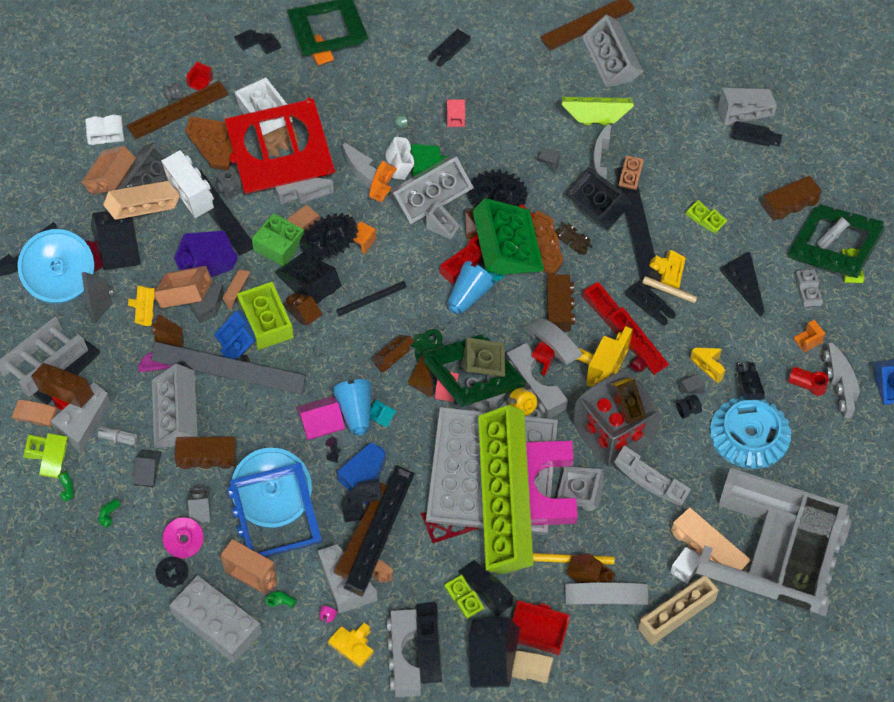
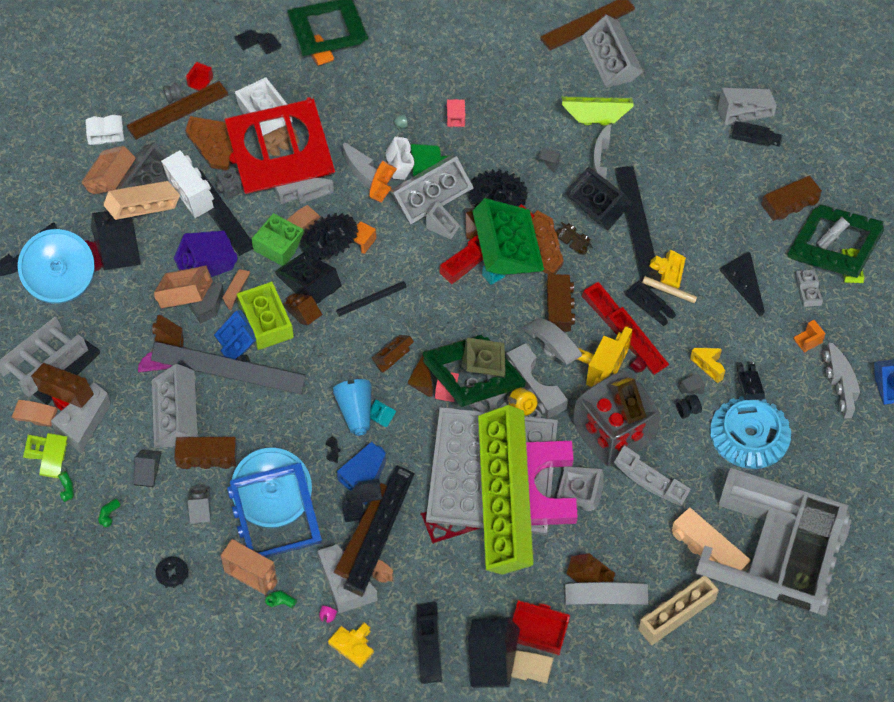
dark grey slope [82,272,114,324] -> none
light grey axle [98,426,138,446] -> none
yellow hinge [128,285,155,326] -> none
dark pink dish [163,517,204,558] -> none
light grey brick [169,575,262,663] -> none
dark pink slope [296,396,345,440] -> none
light grey arch [387,609,421,697] -> none
dark green plate [410,329,444,362] -> none
black hinge [428,28,471,67] -> none
lime slope [443,575,484,619] -> none
dark azure cone [447,261,496,315] -> none
black slope [458,560,513,617] -> none
red panel [531,341,555,376] -> none
yellow bar [533,553,614,565] -> none
nougat slope [619,156,644,190] -> none
white brick [670,547,701,584] -> none
lime slope [685,200,728,233] -> none
red piece [788,366,829,396] -> none

